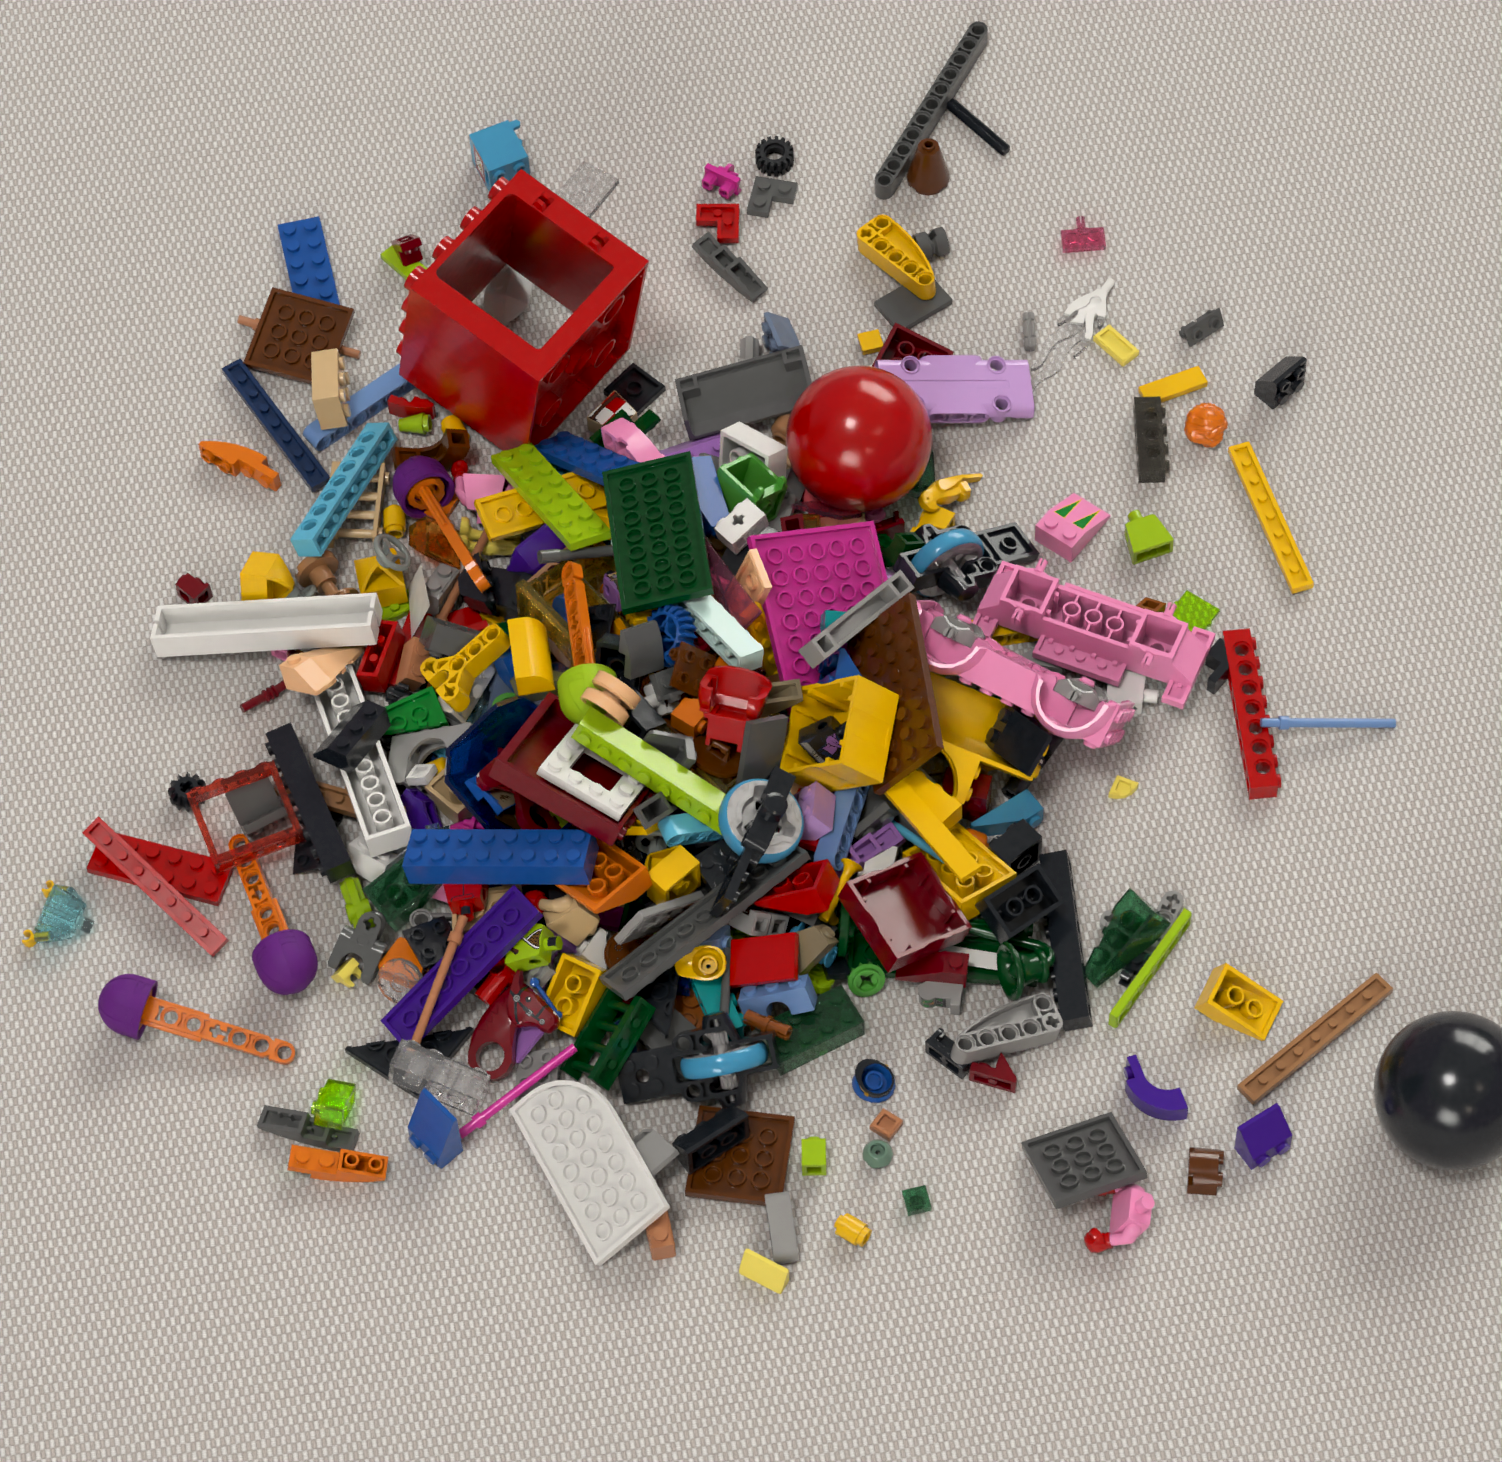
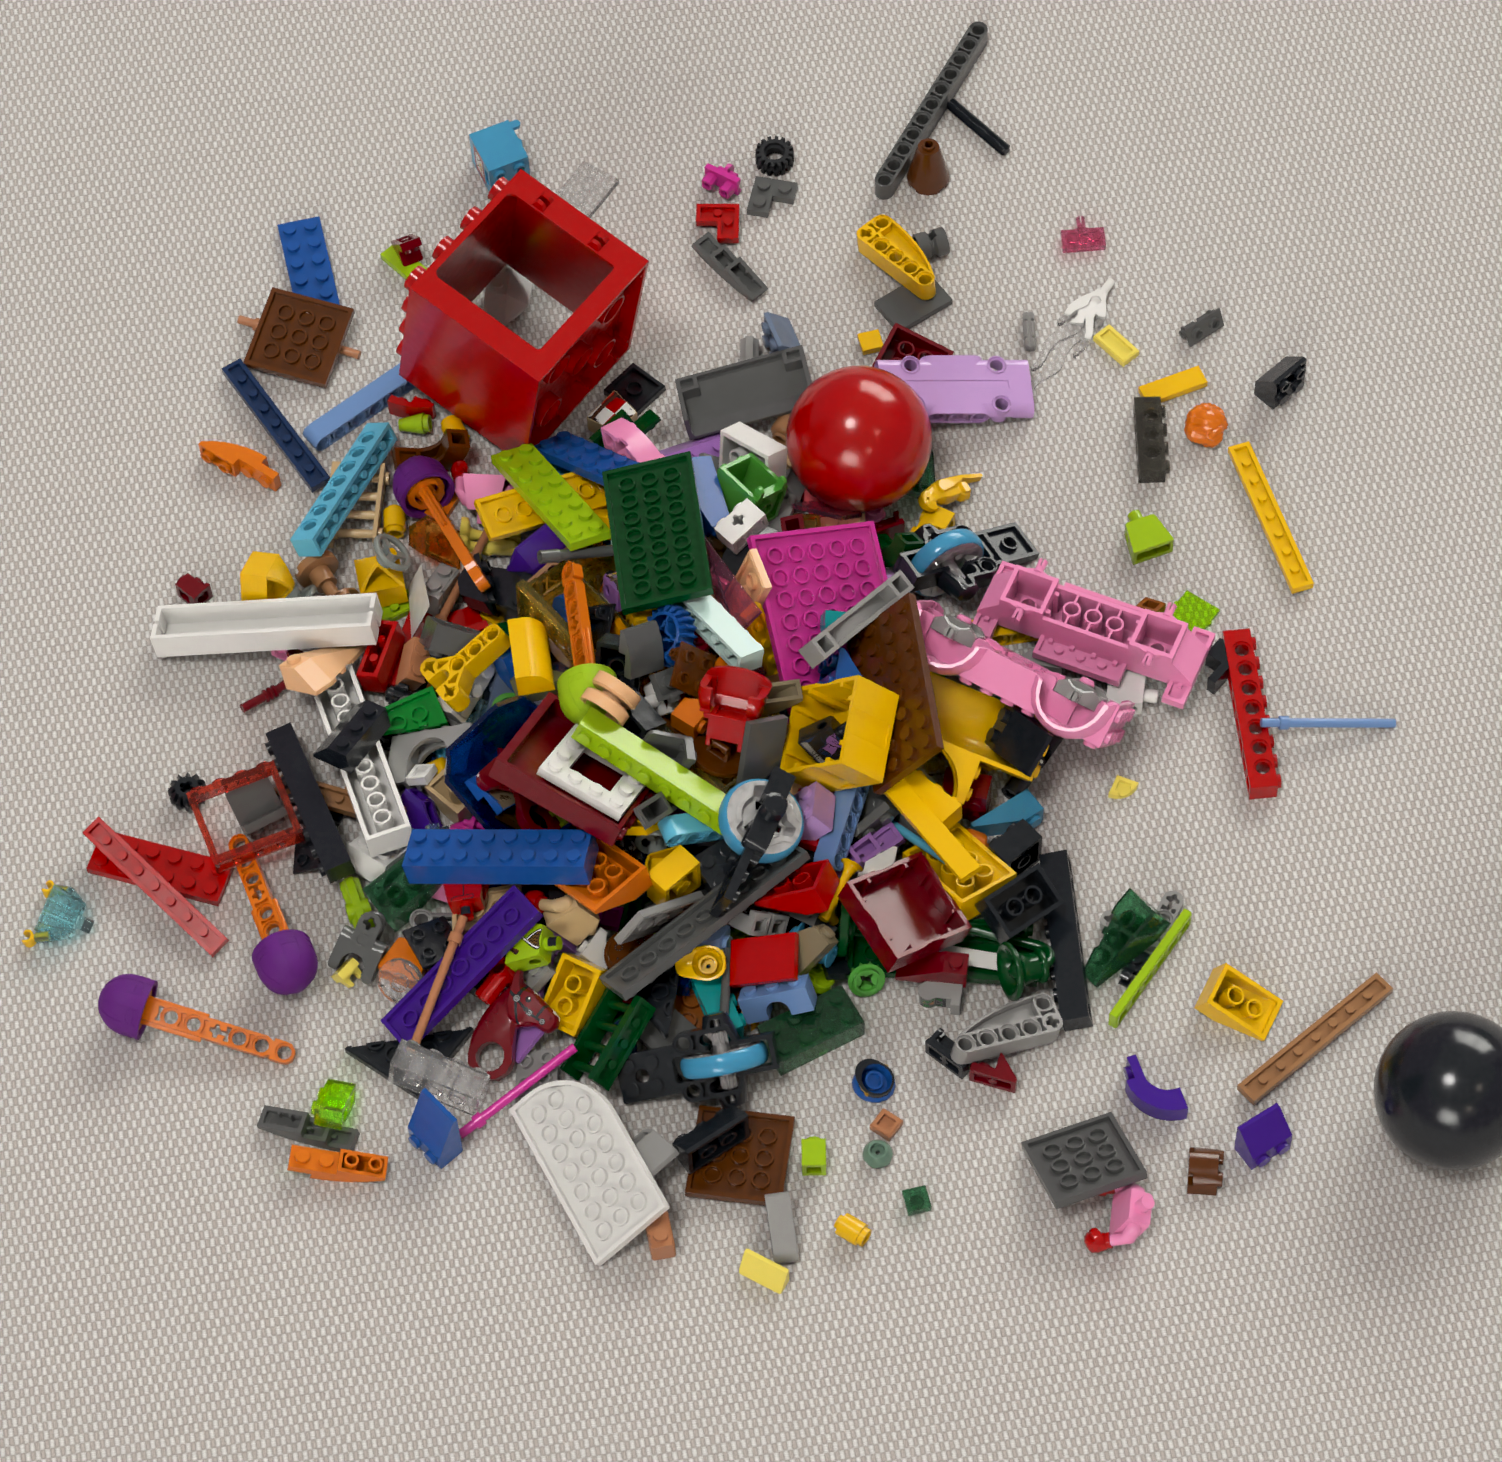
tan brick [311,348,351,430] -> none
blue hinge [530,977,563,1019] -> none
dark orange pin [743,1009,792,1041] -> none
bright pink slope [1035,493,1110,562] -> none

